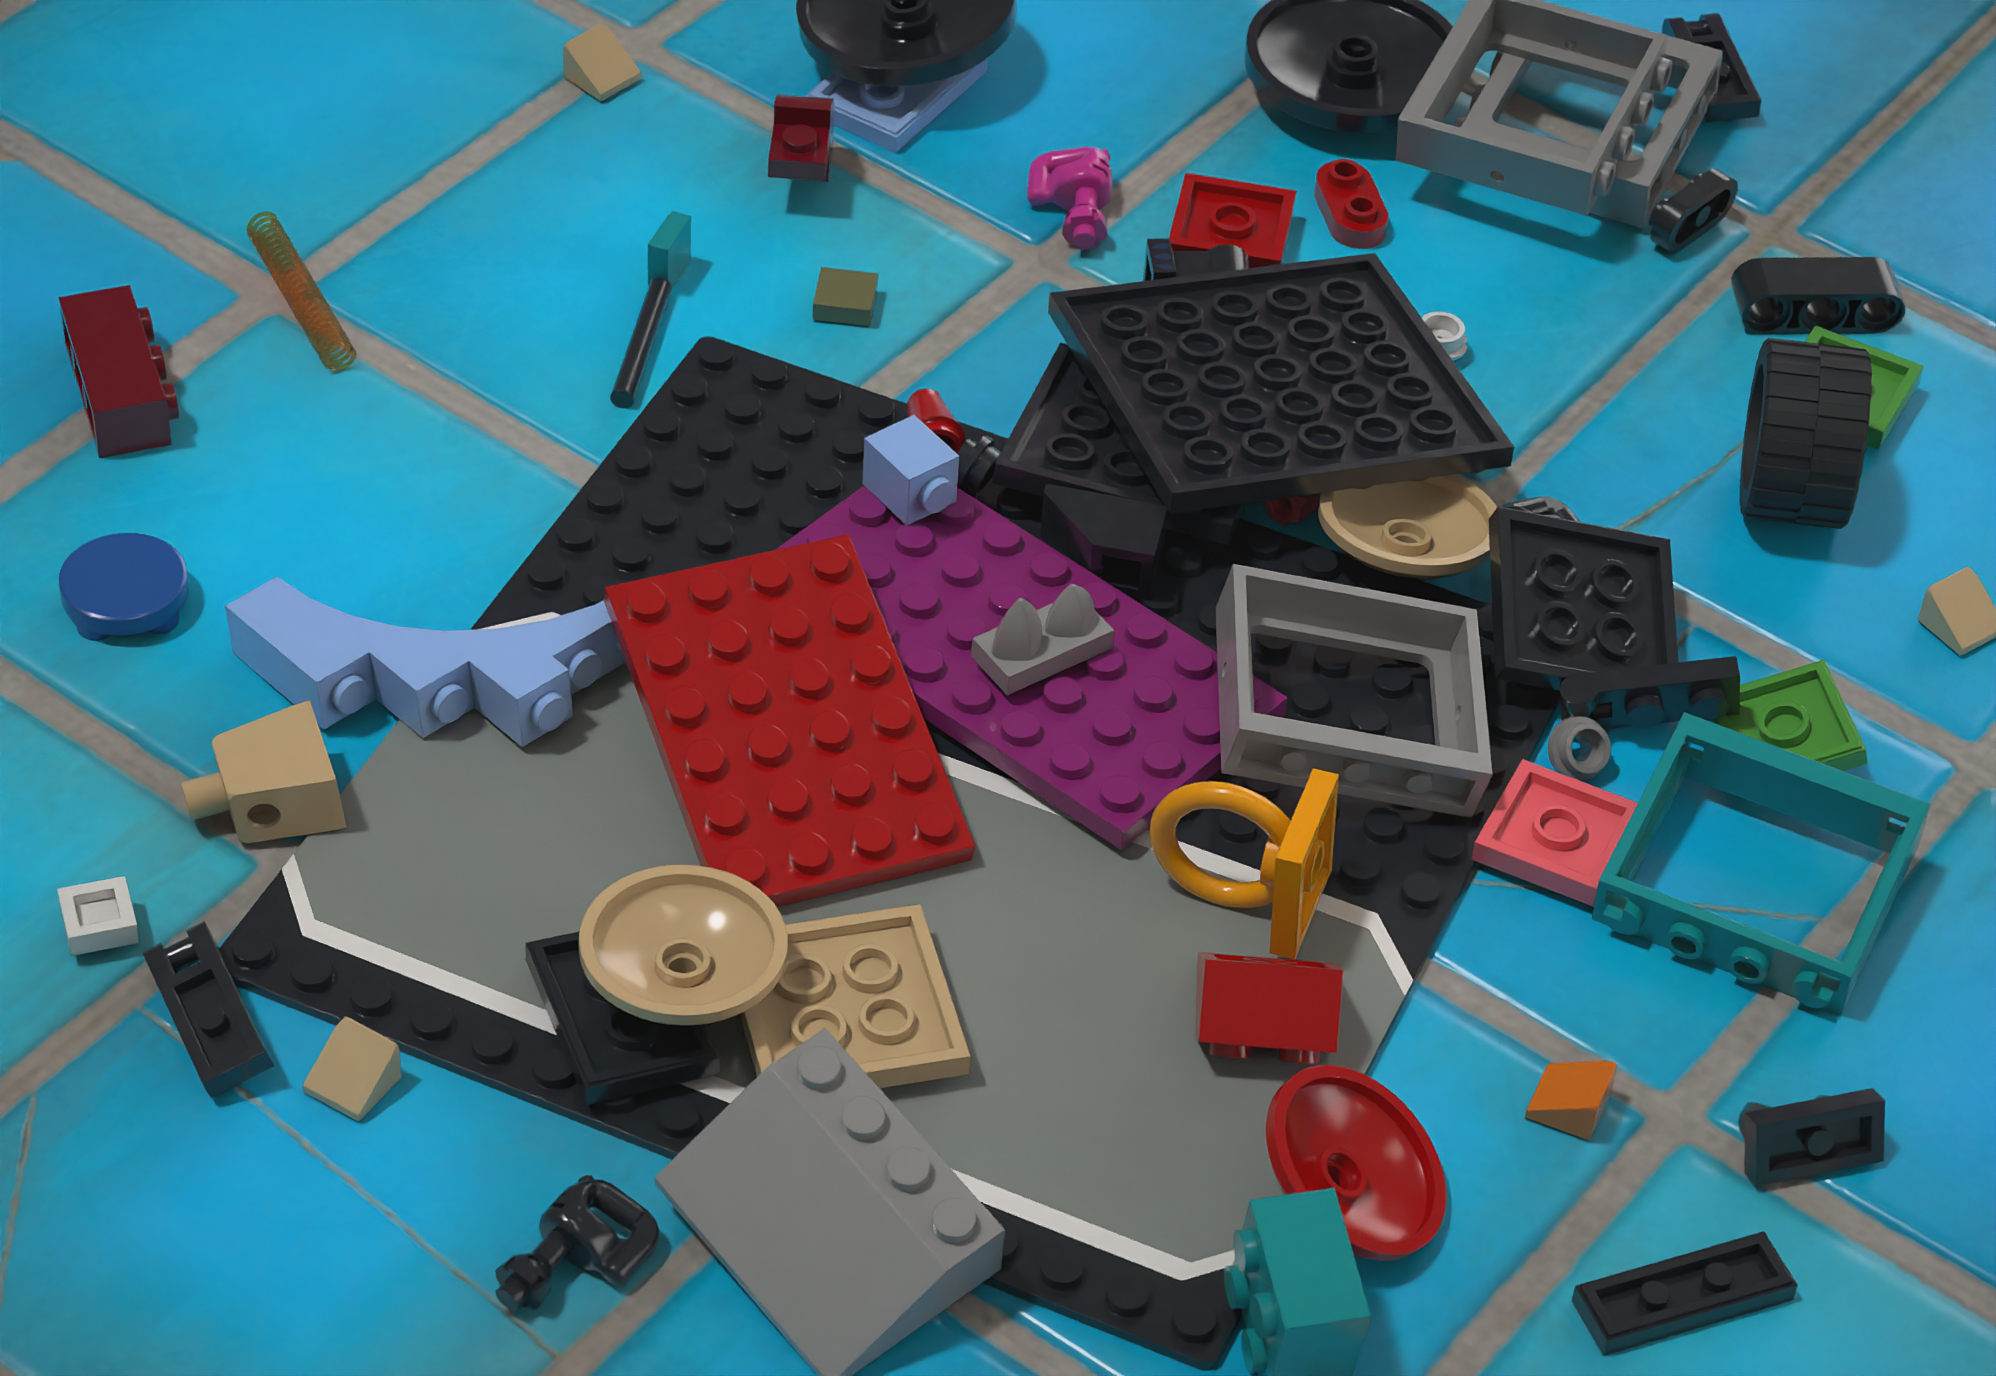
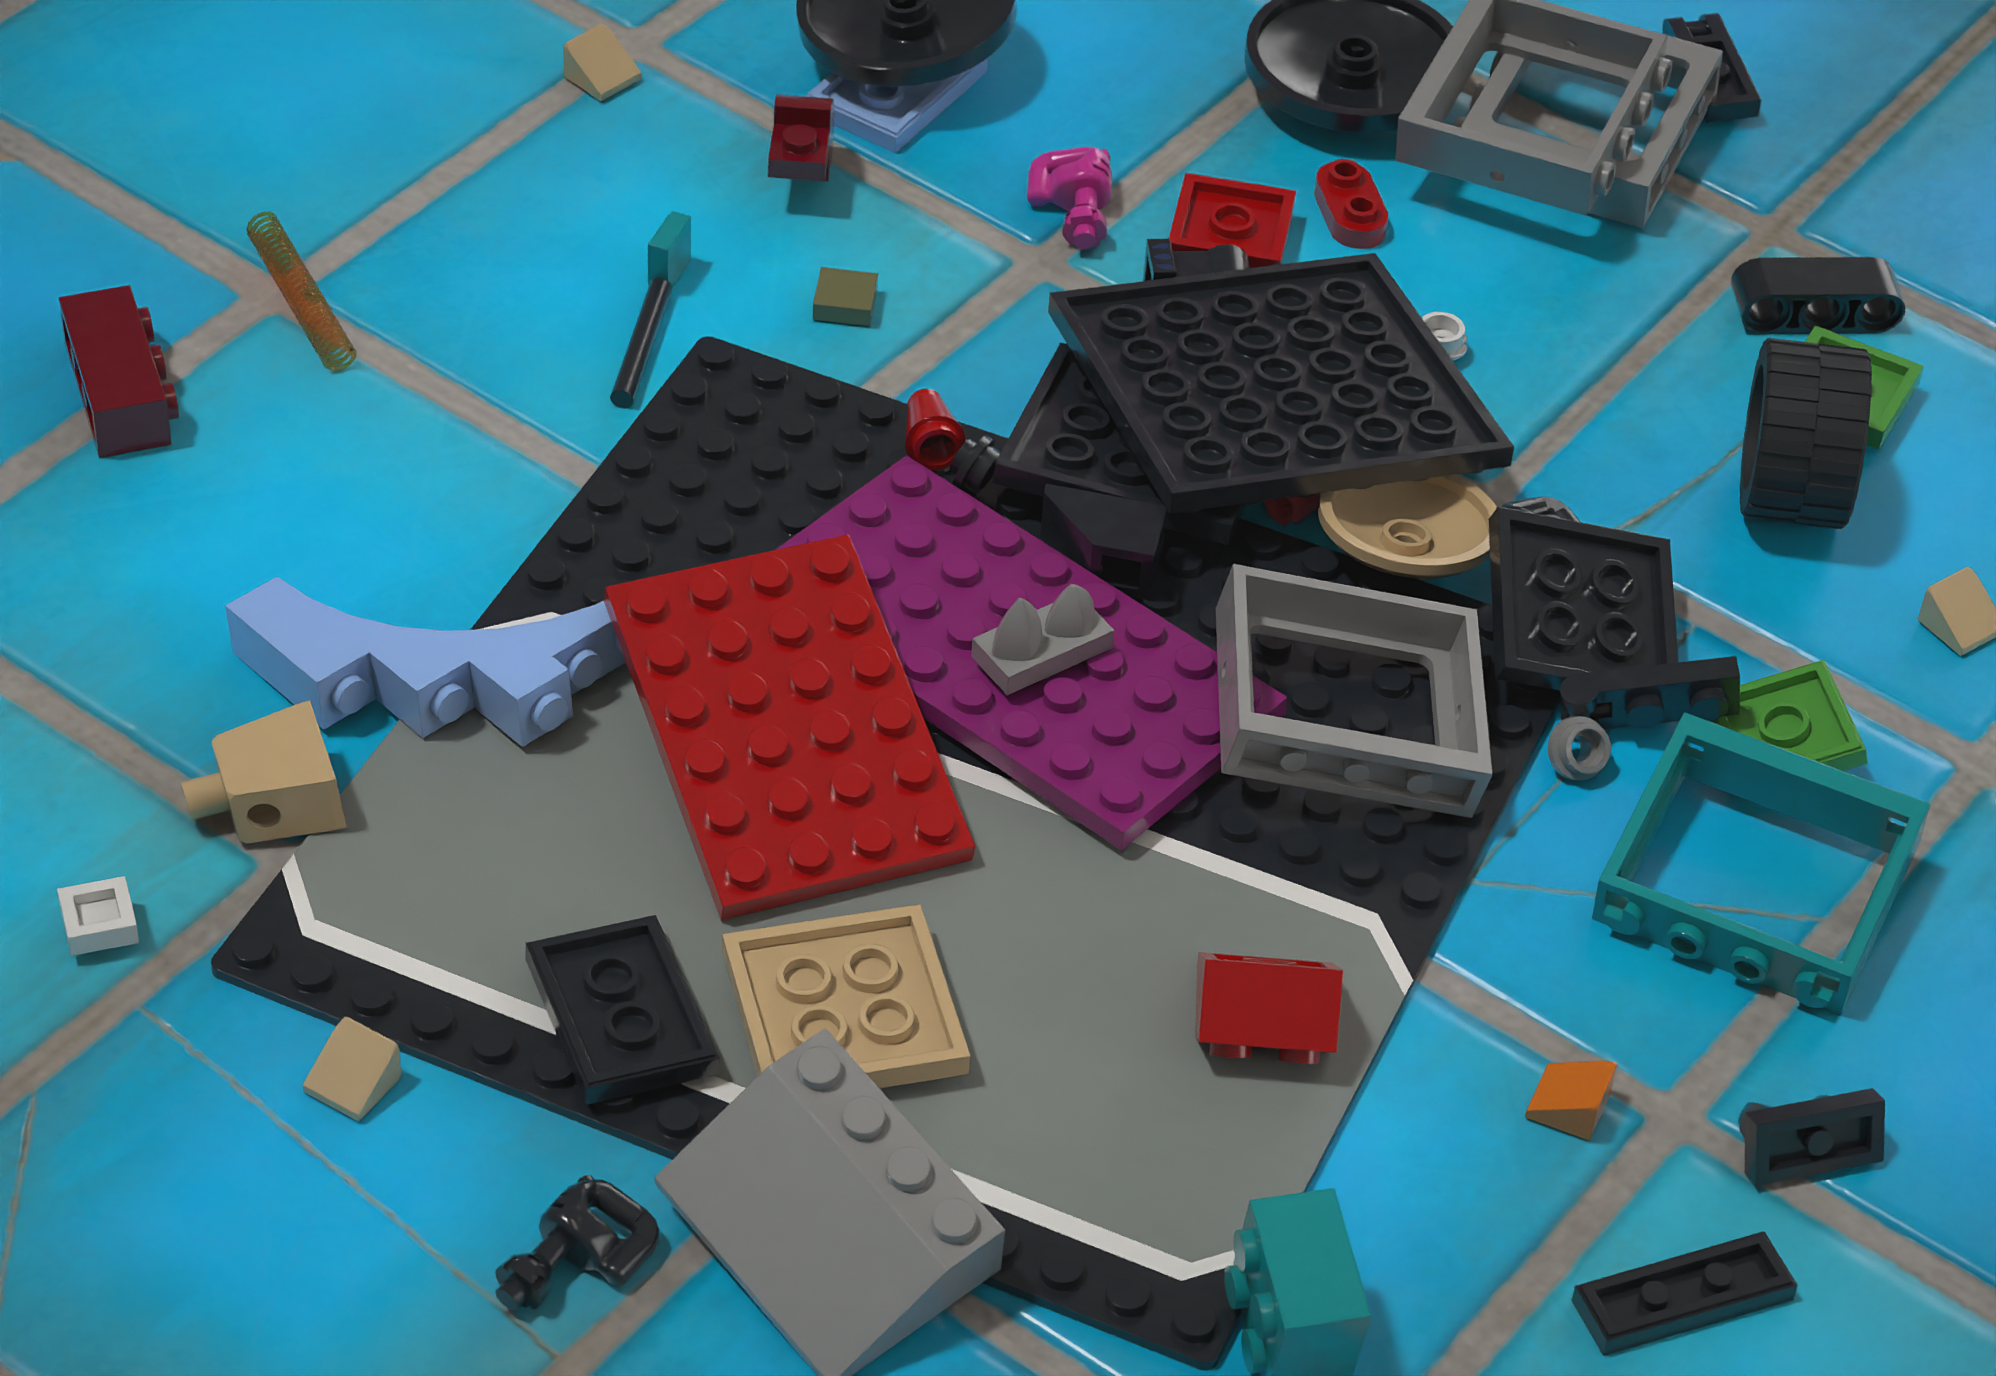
blue tile [59,533,189,641] -> none
black plate [142,921,274,1098] -> none
tan dish [579,865,788,1025] -> none
light blue brick [862,415,959,525] -> none
light orange tile [1149,768,1339,960] -> none
red dish [1265,1065,1446,1261] -> none
coral plate [1471,759,1638,907] -> none
black plate [1649,169,1738,254] -> none

